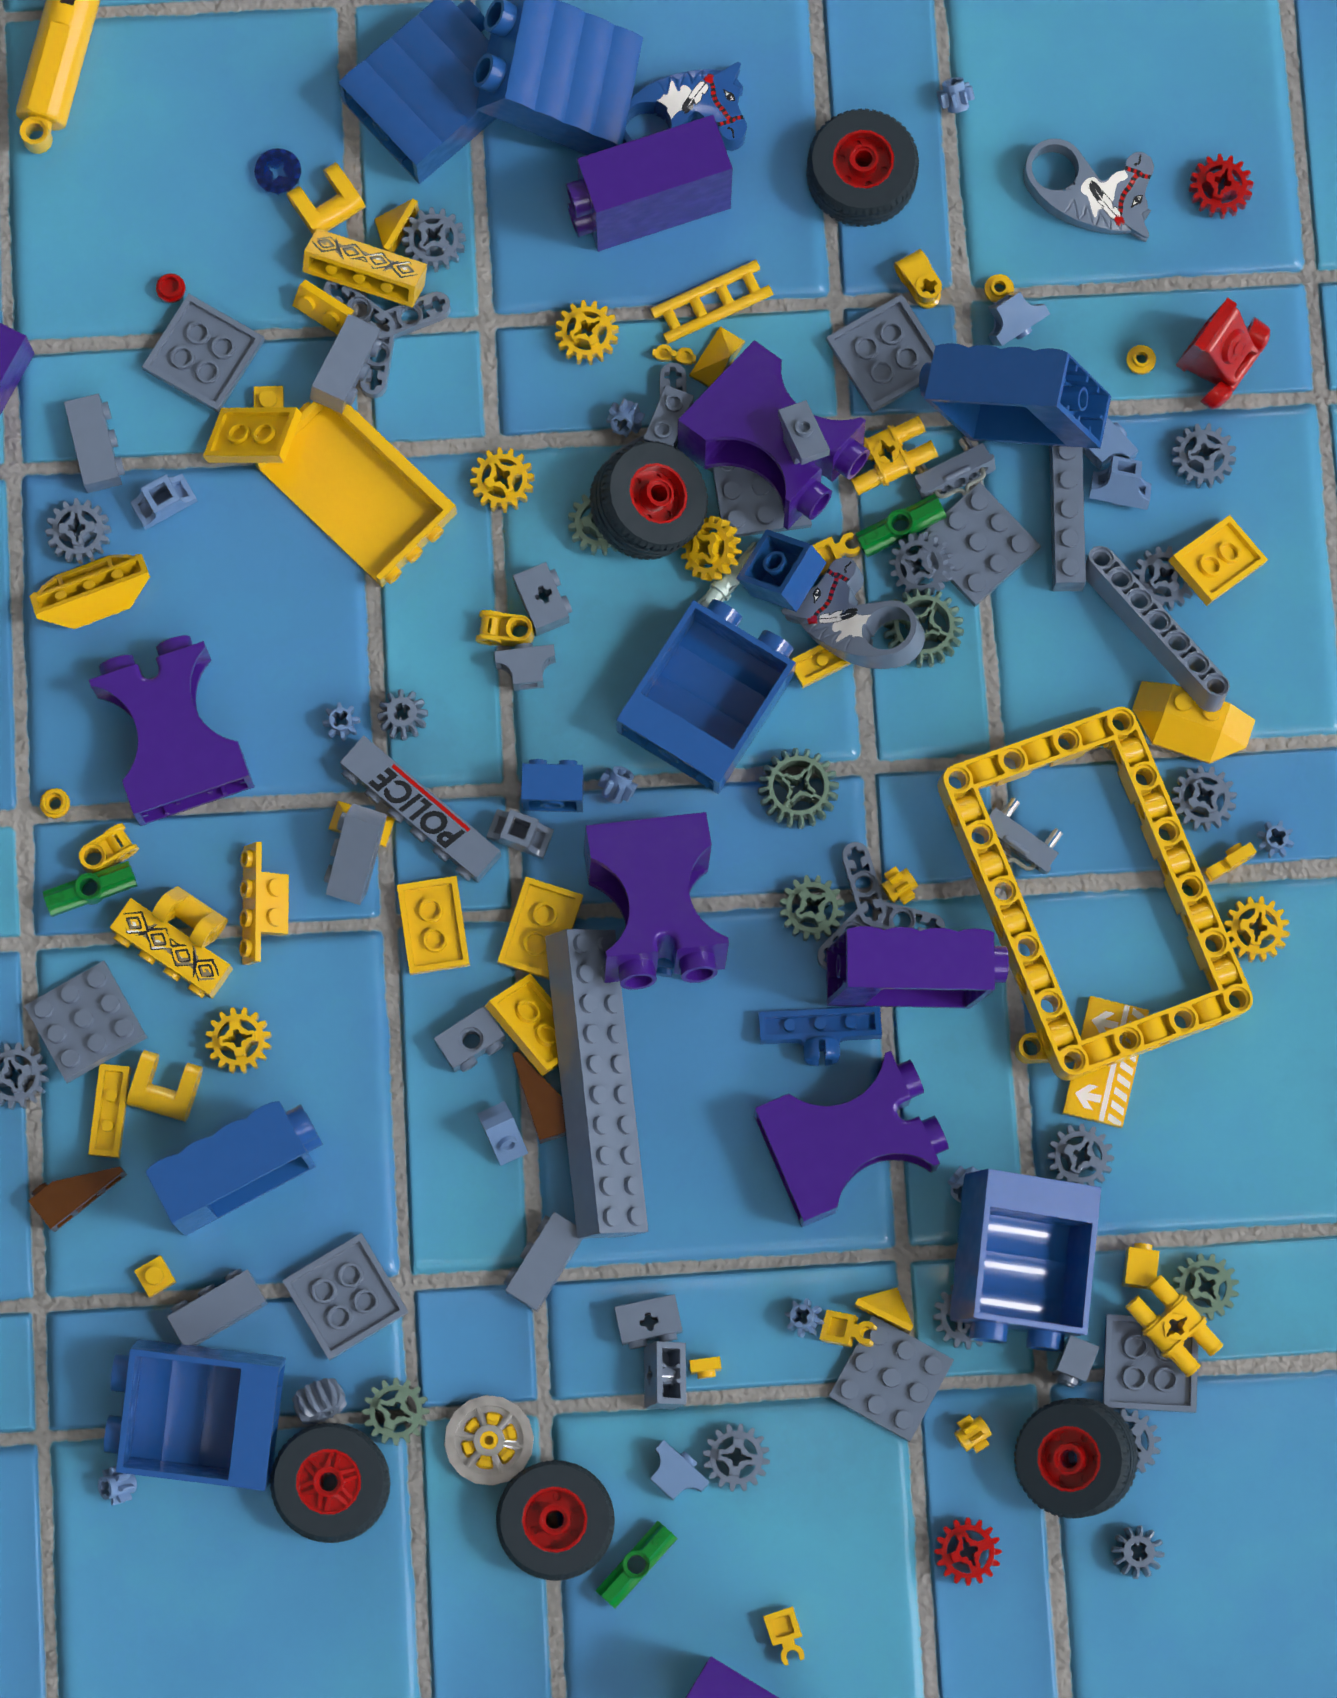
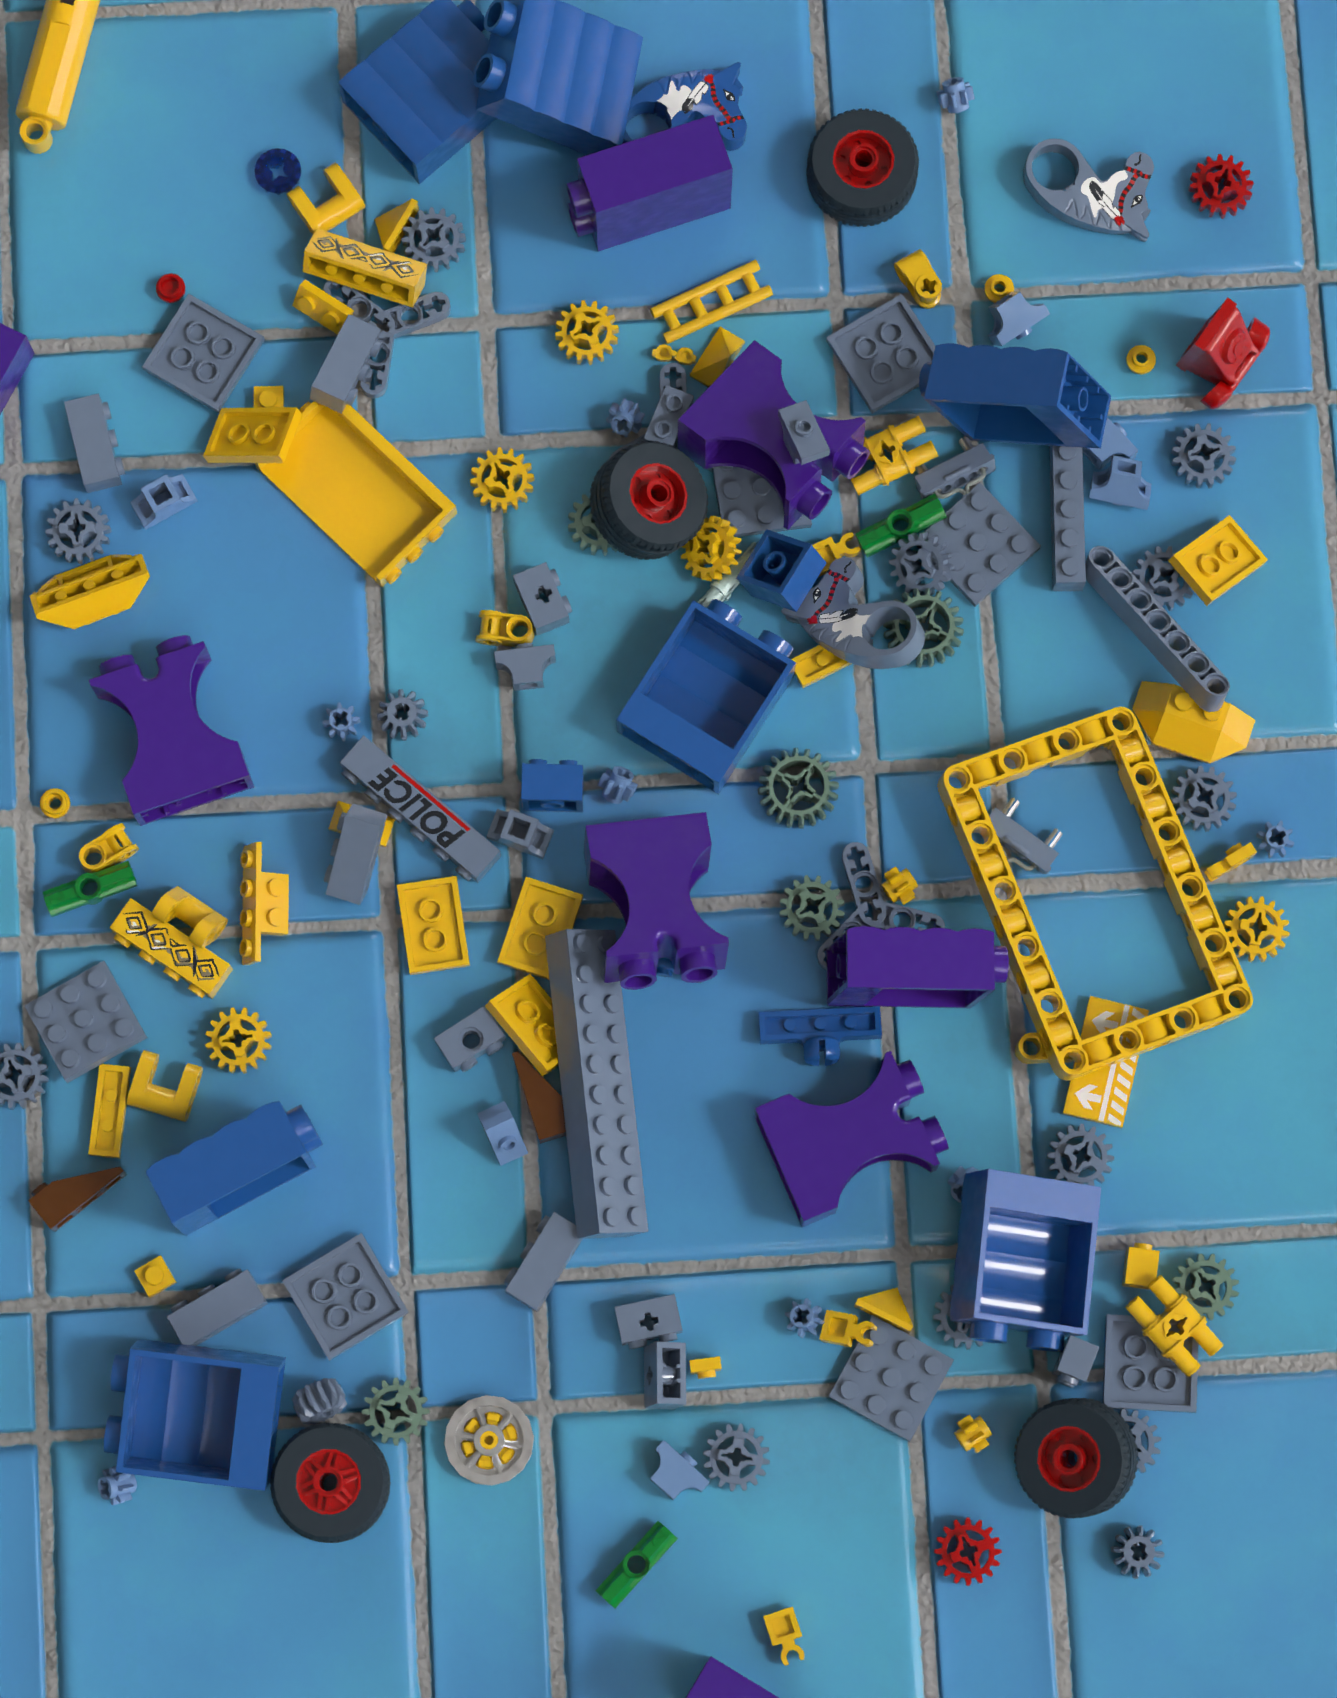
black wheel [496,1460,615,1581] -> none

